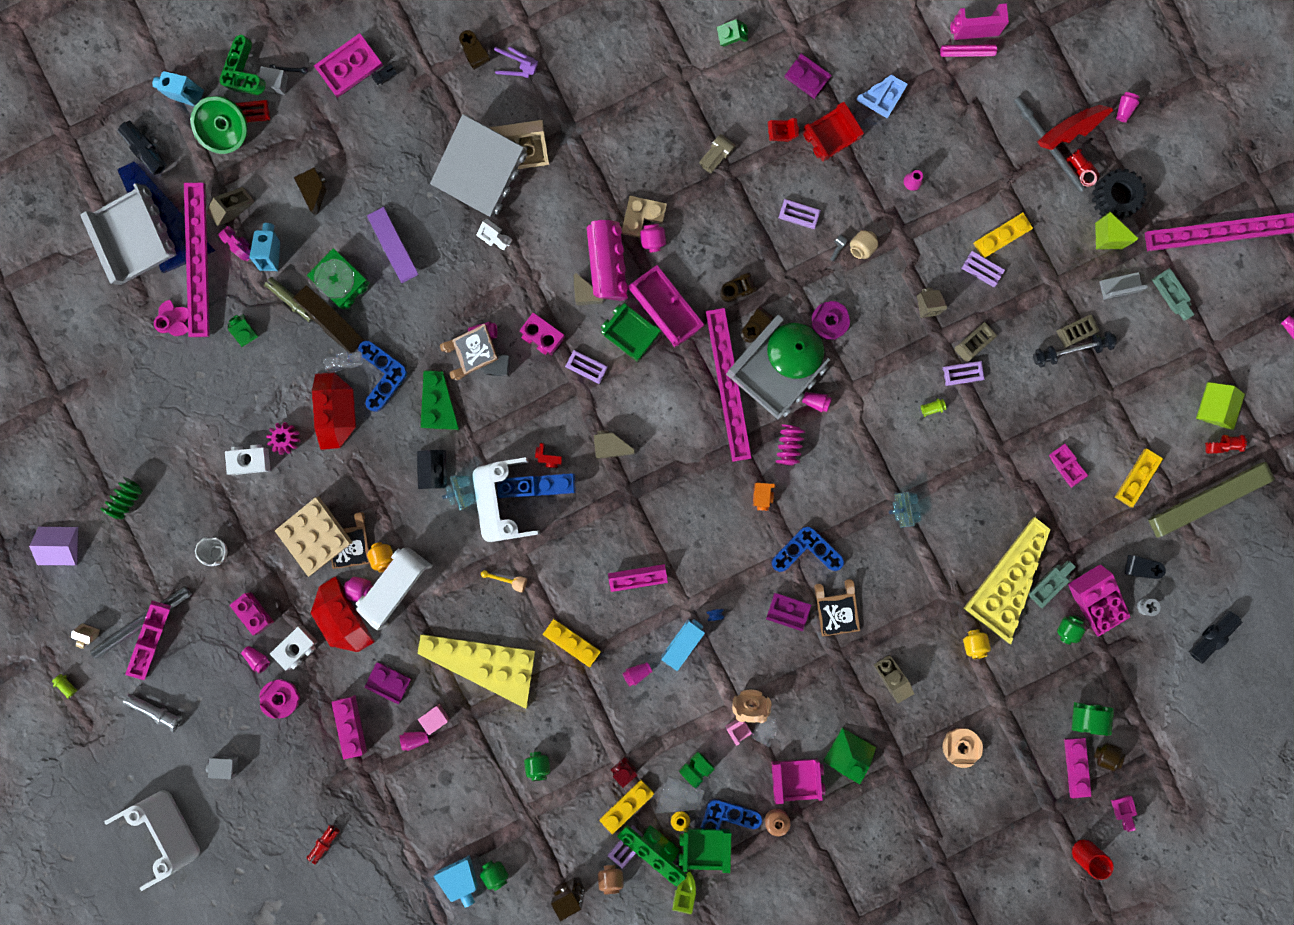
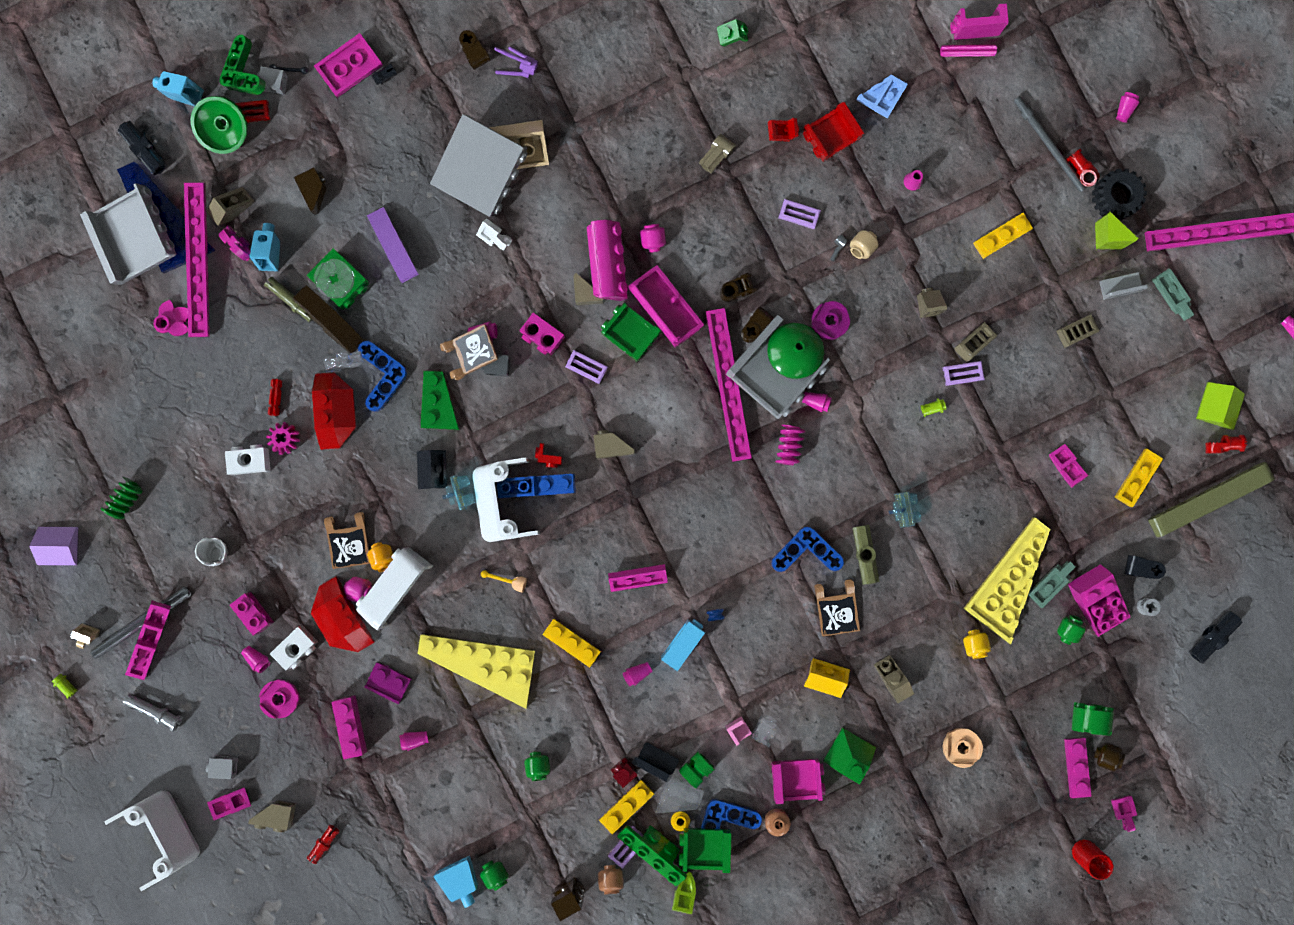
green bracket [228,314,258,347] -> none
tan plate [275,496,353,577] -> none
bright pink panel [418,703,450,735] -> none
tan plate [622,196,667,238] -> none
light nougat plate [732,690,772,723] -> none
orange brick [753,483,775,511] -> none
magenta plate [766,593,811,632] -> none
magenta plate [784,54,831,99] -> none
lavender tile [961,251,1005,287] -> none
black axle [1033,331,1117,368] -> none
red slope [1037,105,1113,150] -> none
none -> dark pink slope [207,787,251,820]
none -> dark tan slope [248,800,296,832]
none -> red axle [268,379,282,416]
none -> black panel [632,742,679,782]
none -> yellow panel [804,658,850,698]
none -> olive piece [852,525,880,585]

